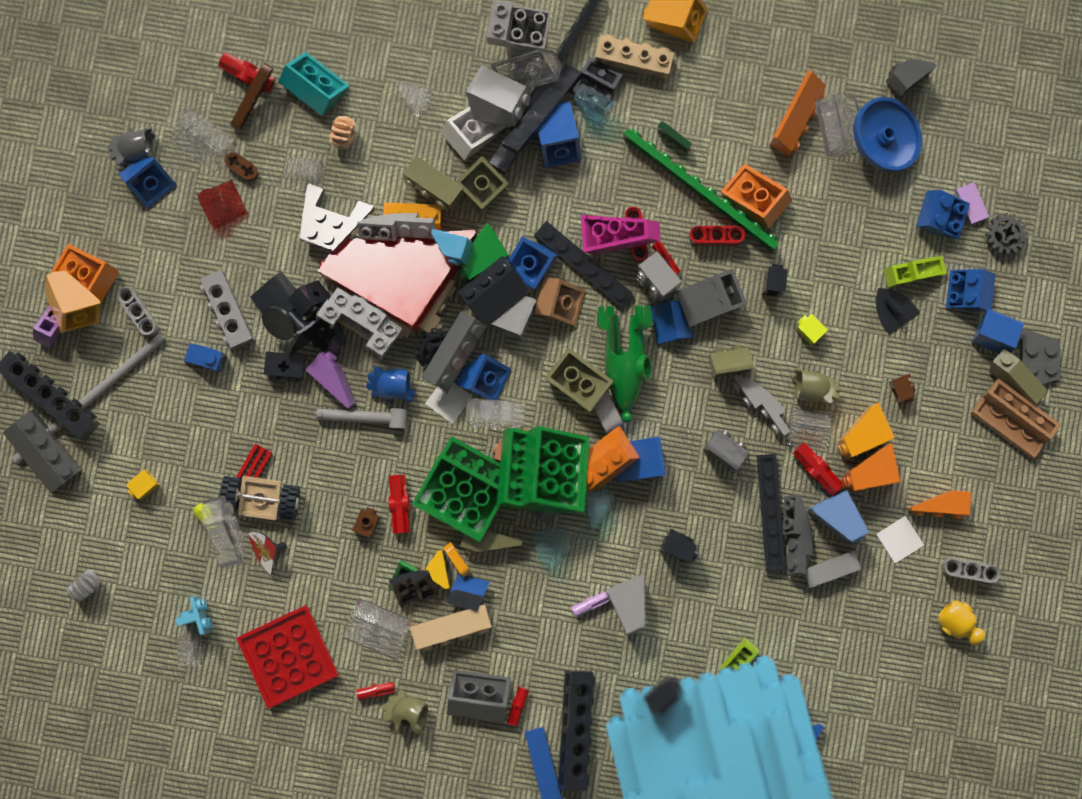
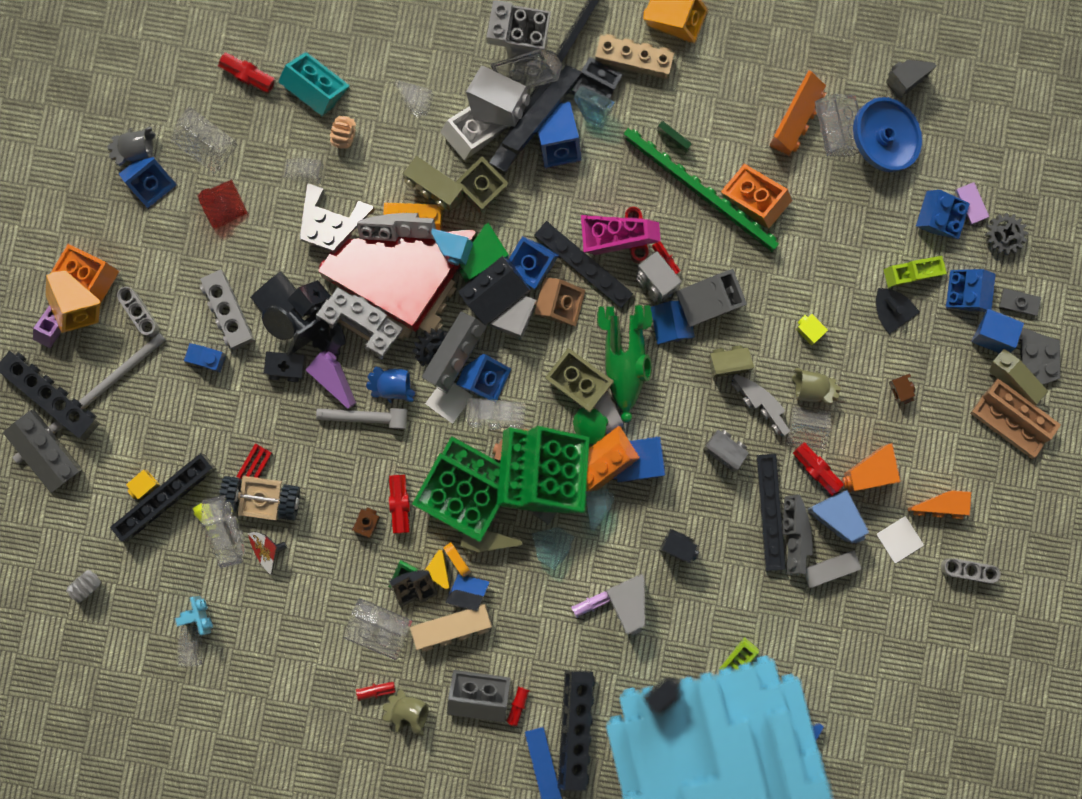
reddish brown beam [225,152,259,181] -> none
reddish brown beam [230,63,274,131] -> none
red plate [236,605,339,709] -> none
red beam [688,226,745,246] -> none
black brick [761,264,788,297] -> none
light orange slope [837,403,895,459] -> none
yellow piece [938,600,986,646] -> none
none -> black brick [109,453,217,543]
none -> green dish [573,408,608,444]
none -> dark grey plate [998,288,1041,316]

